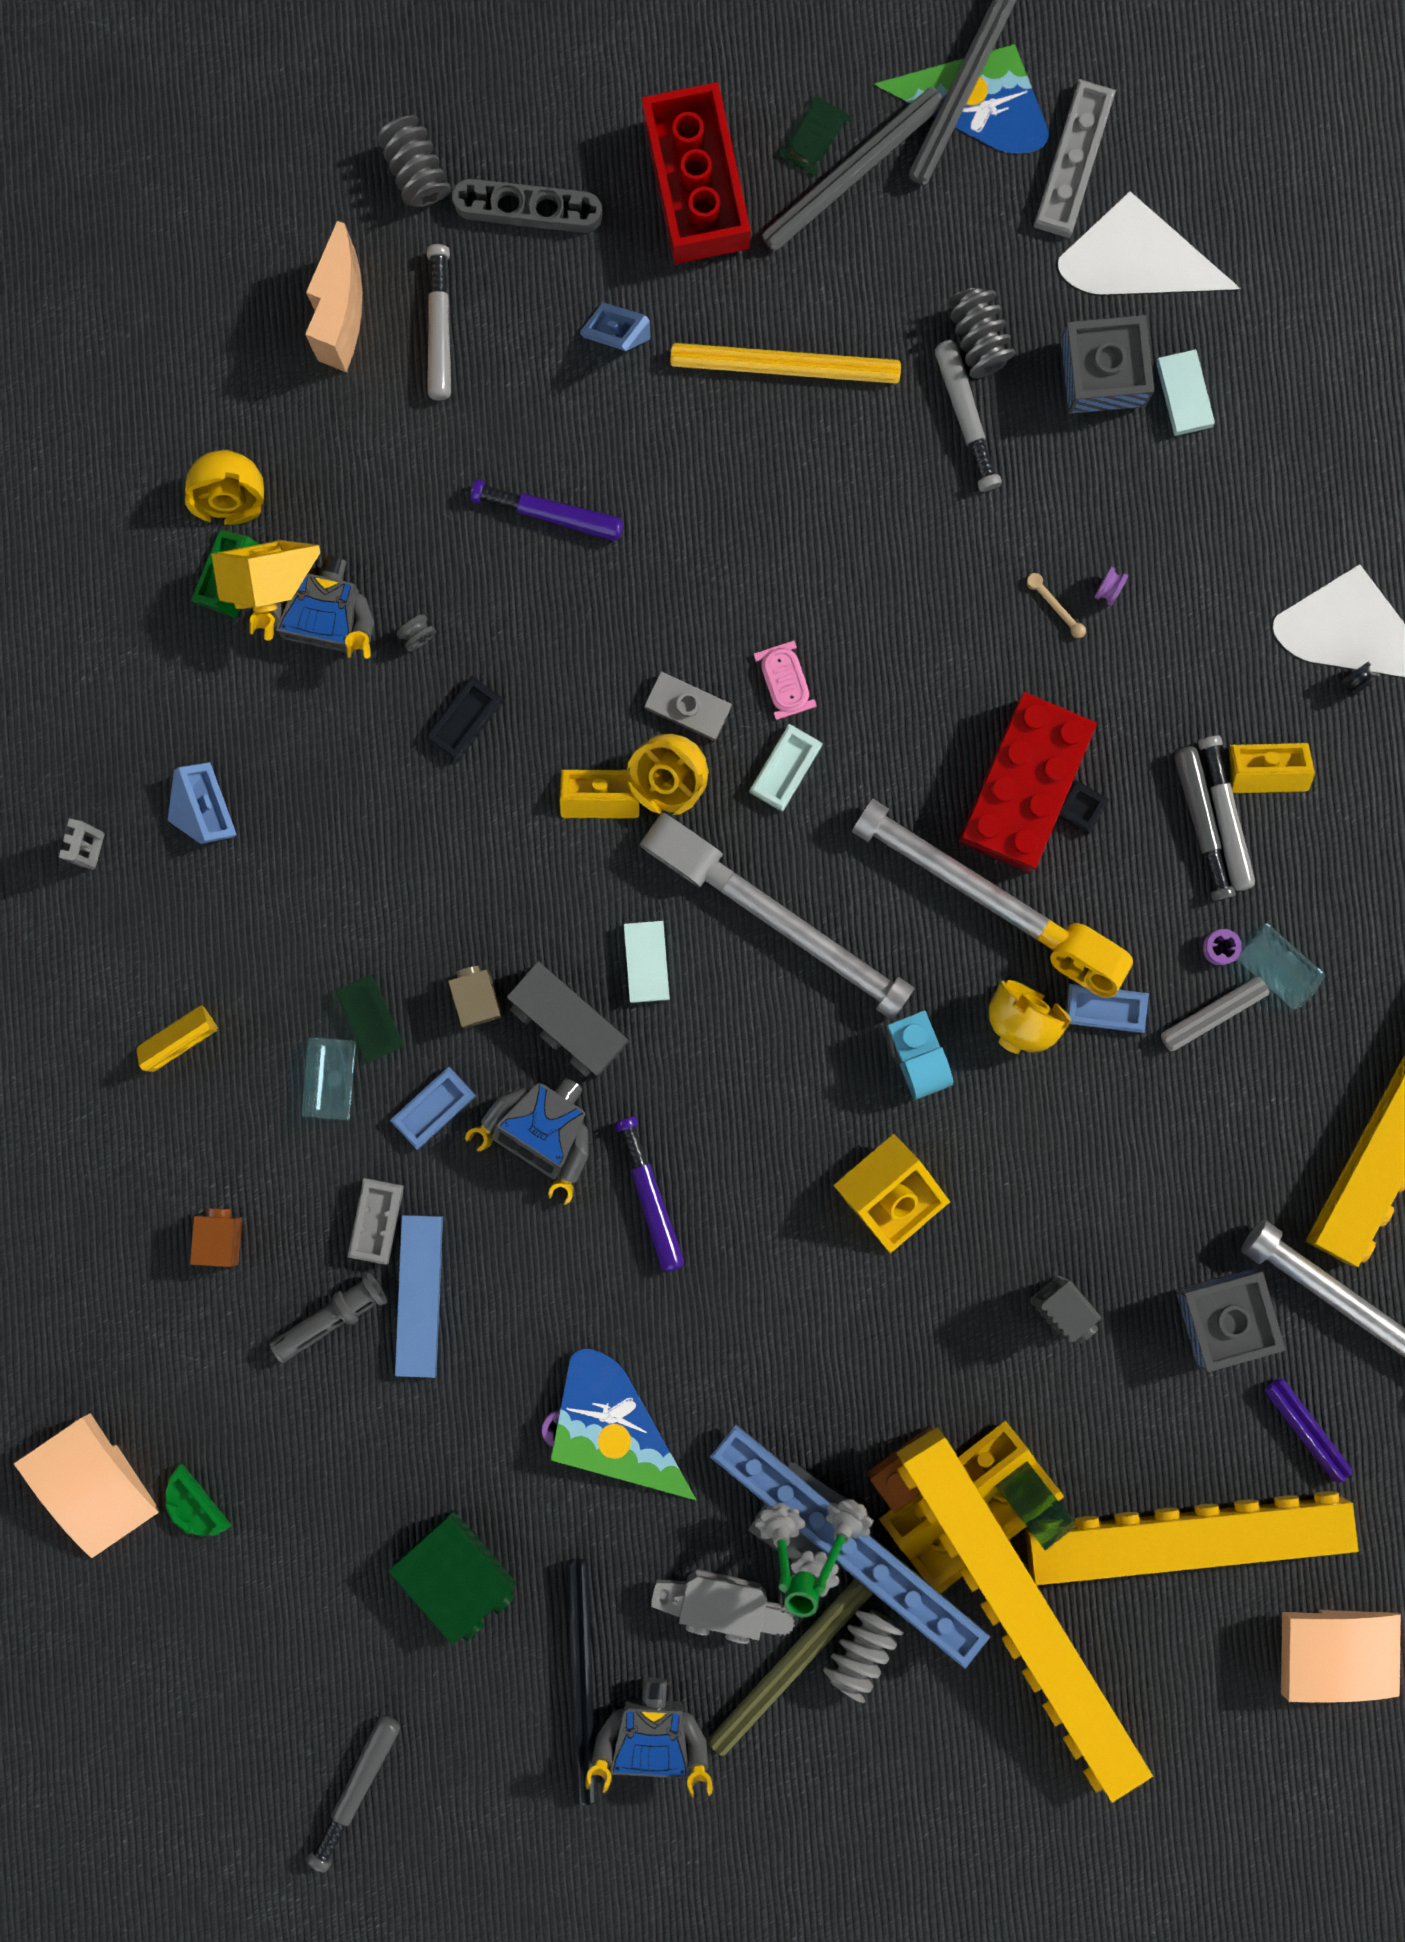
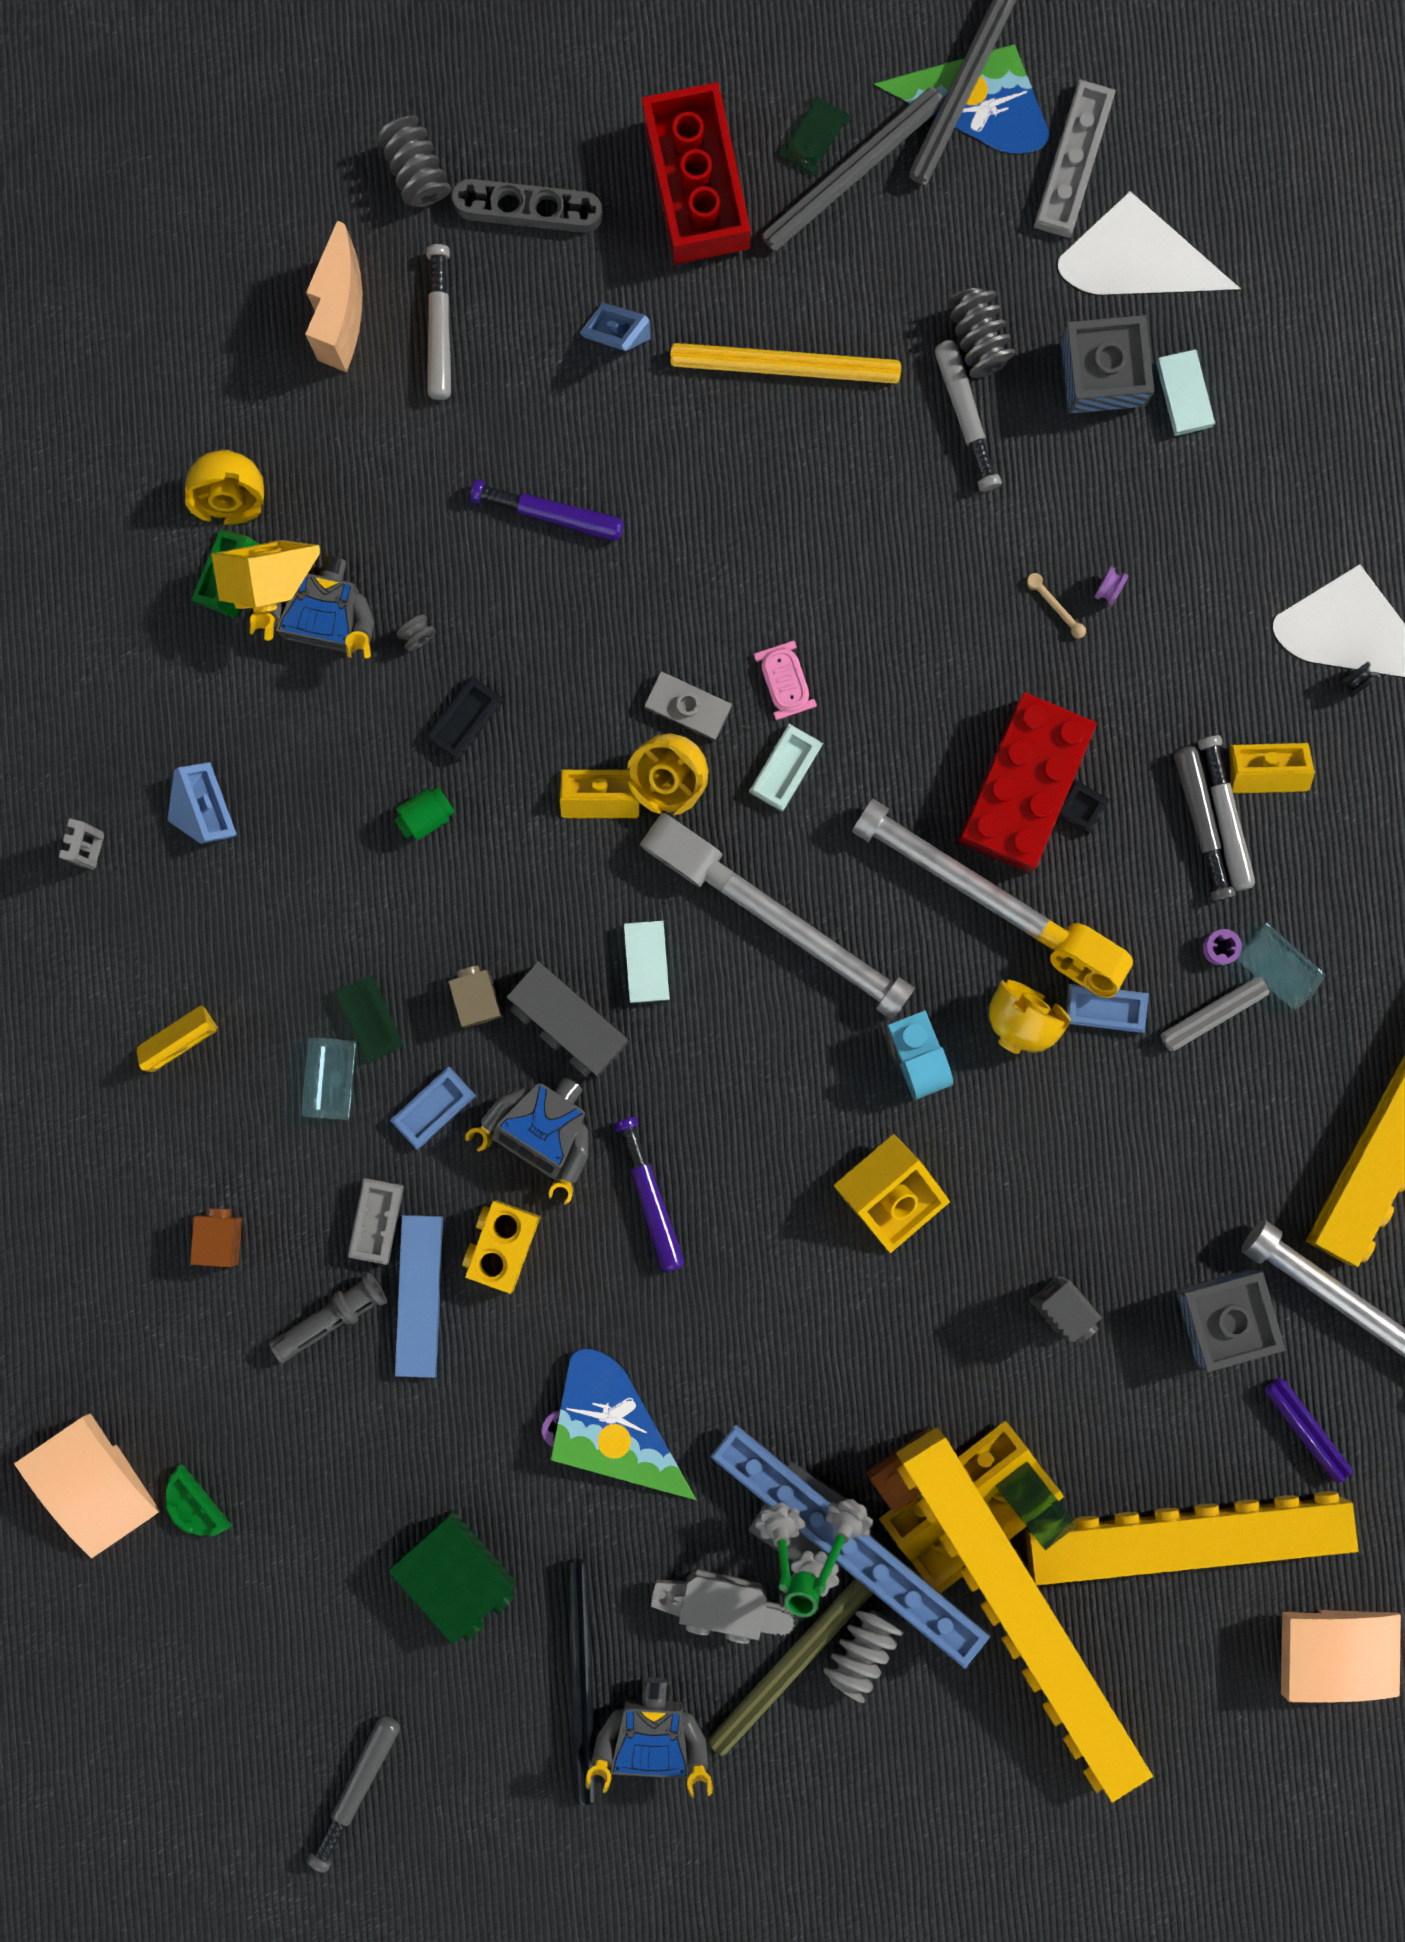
none -> green brick [394,786,455,841]
none -> yellow brick [462,1200,541,1294]

